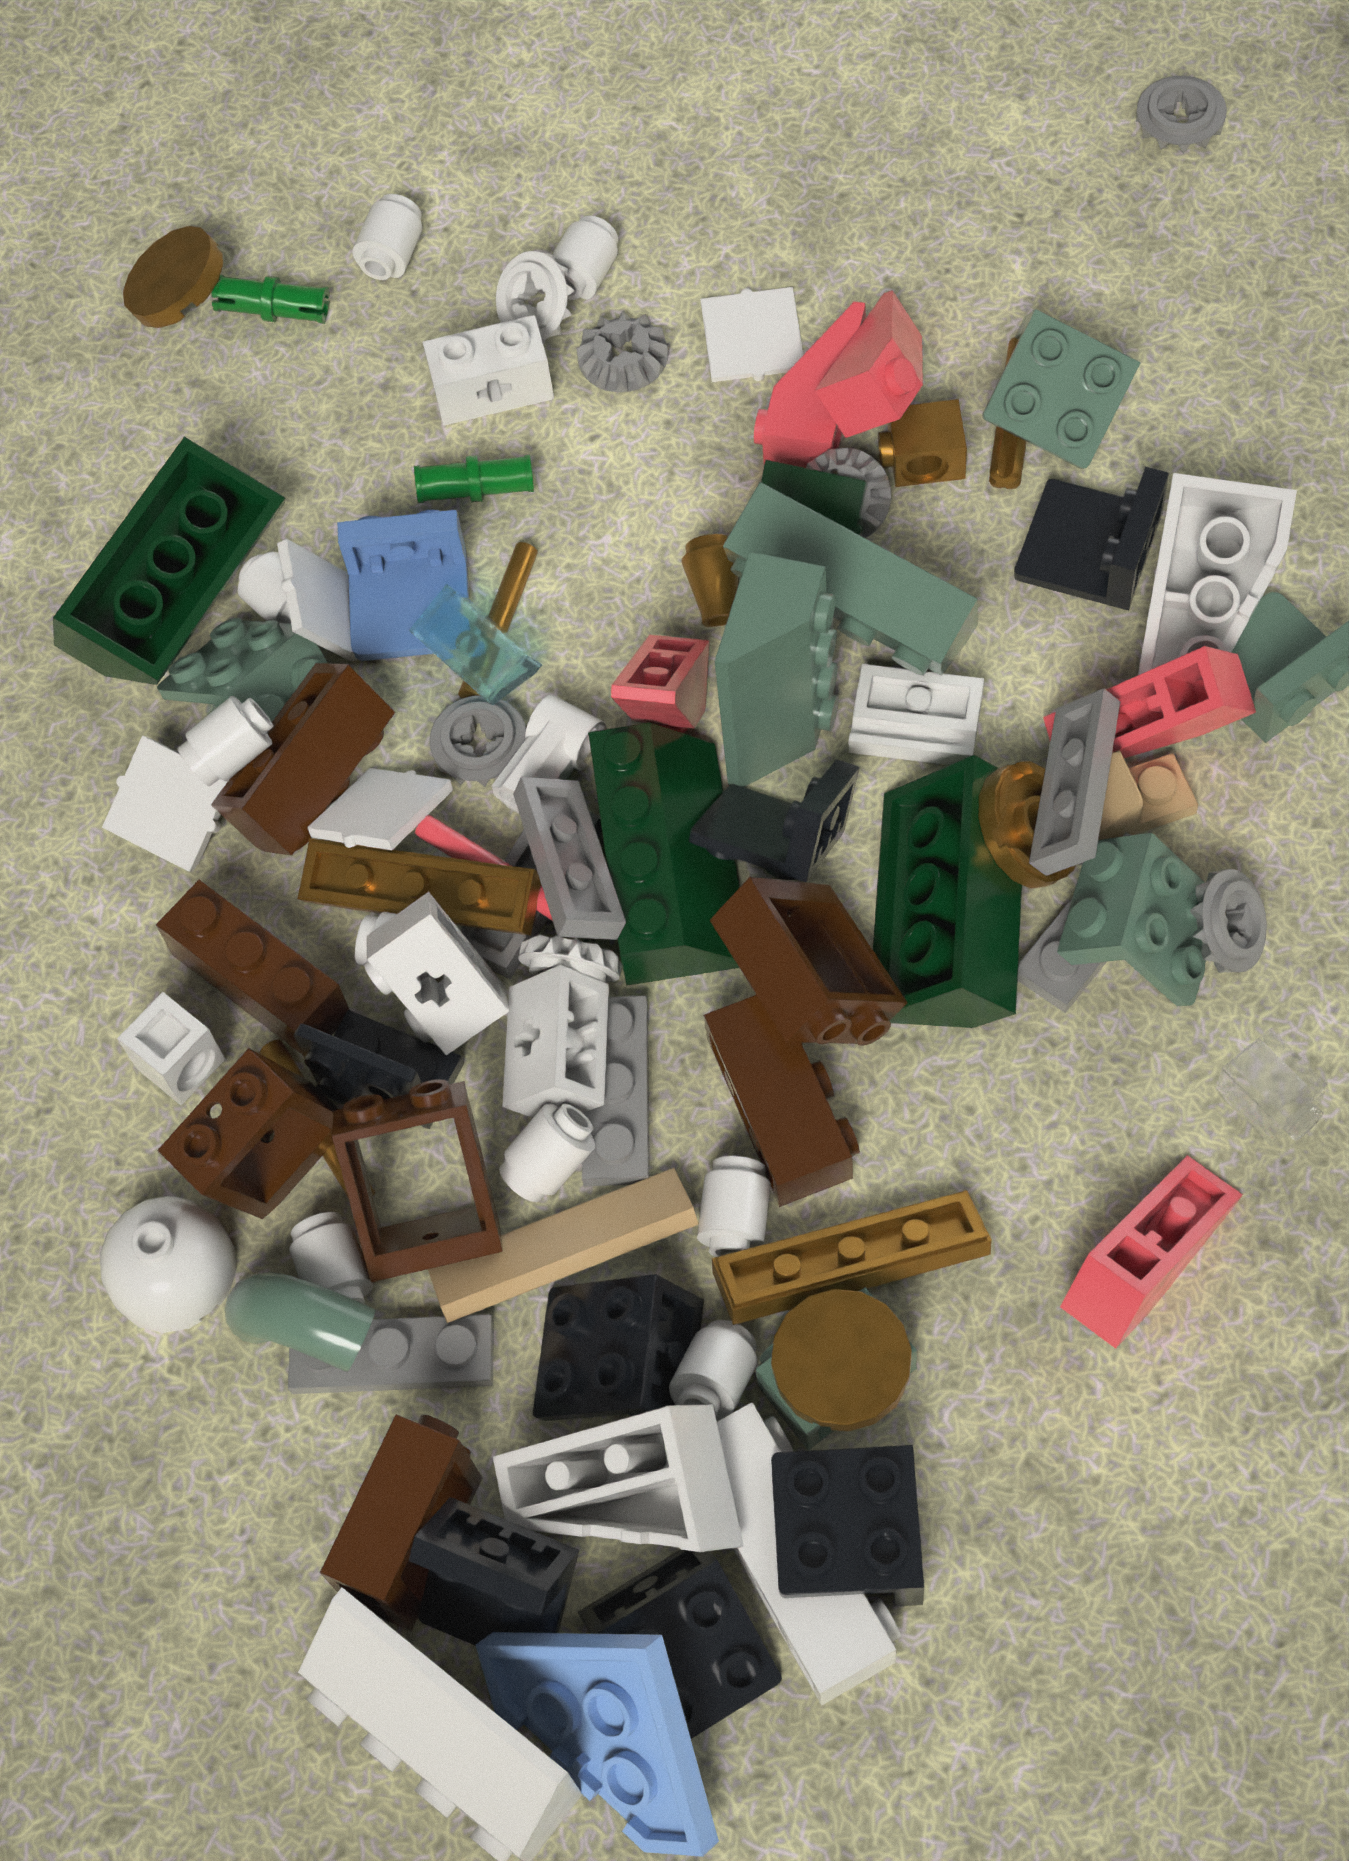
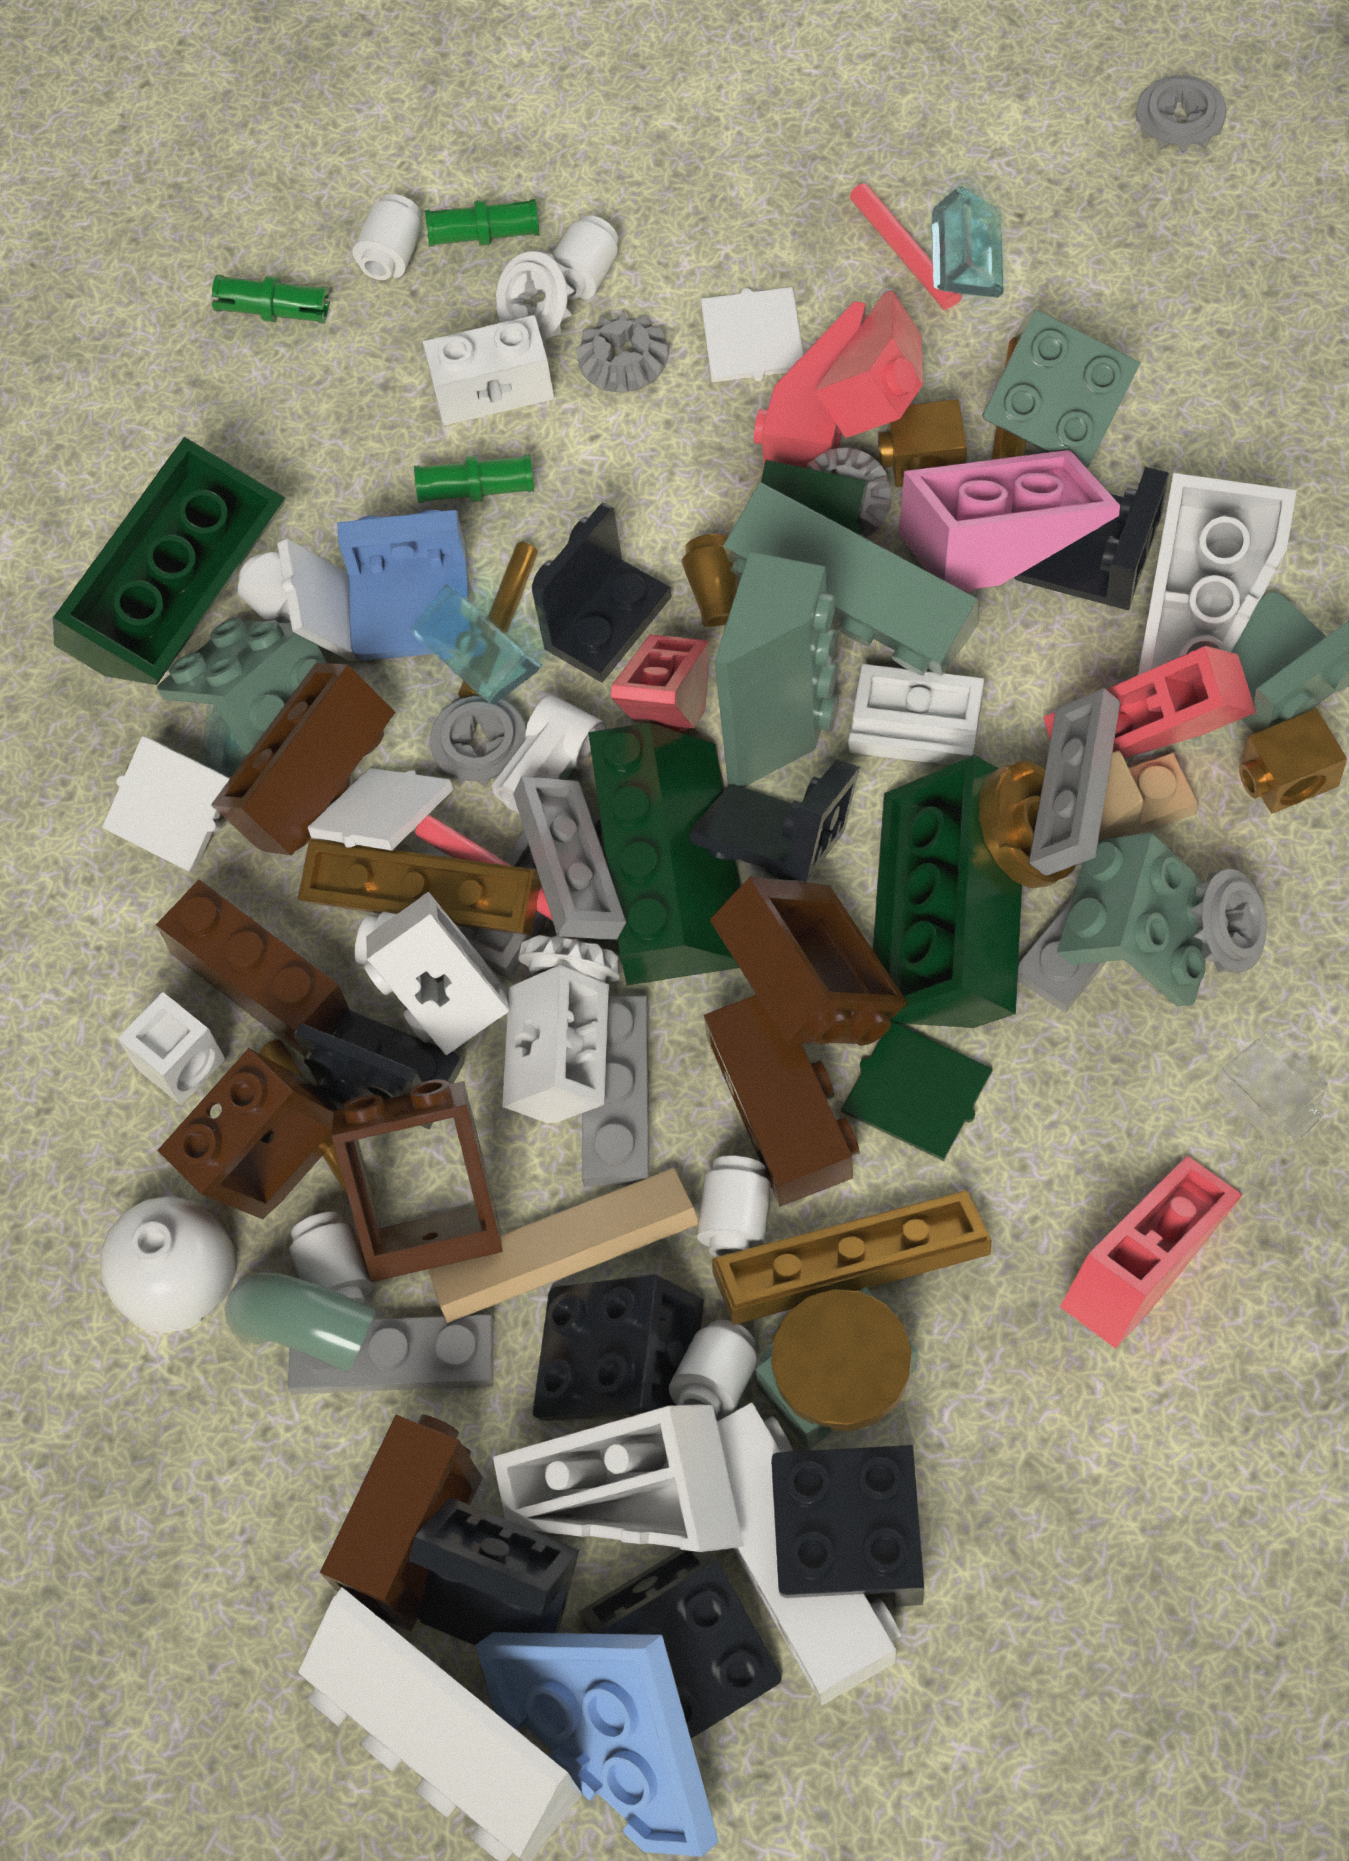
pearl gold tile [123,226,223,328] -> none
white brick [178,696,274,787] -> none
white brick [499,1104,595,1202] -> none
none -> green pin [425,199,539,247]
none -> black bracket [532,502,672,683]
none -> dark green piece [841,1021,993,1161]
none -> coral bar [850,183,962,311]
none -> bright pink slope [899,450,1120,594]
none -> clear light blue slope [932,186,1004,298]
none -> pearl gold brick [1239,708,1347,814]

